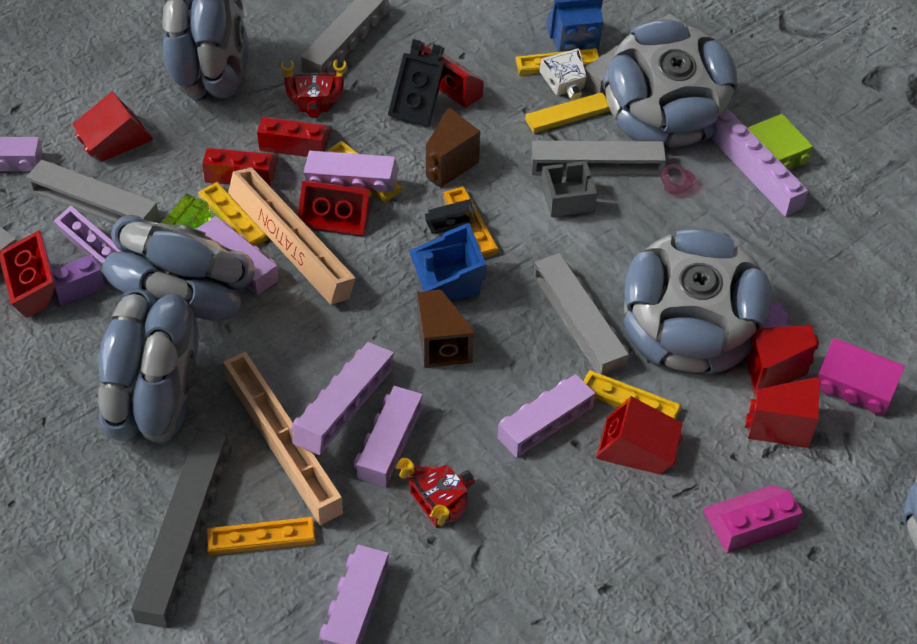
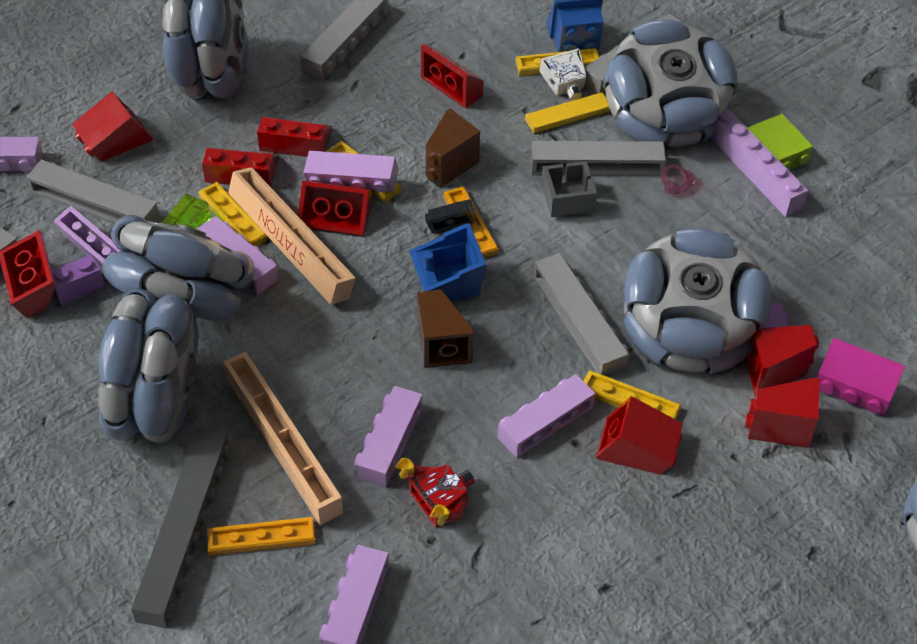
red torso [281,59,347,118] -> none
lavender brick [291,342,394,455] -> none
black tile [388,39,446,126] -> none
dark pink slope [703,485,803,553] -> none

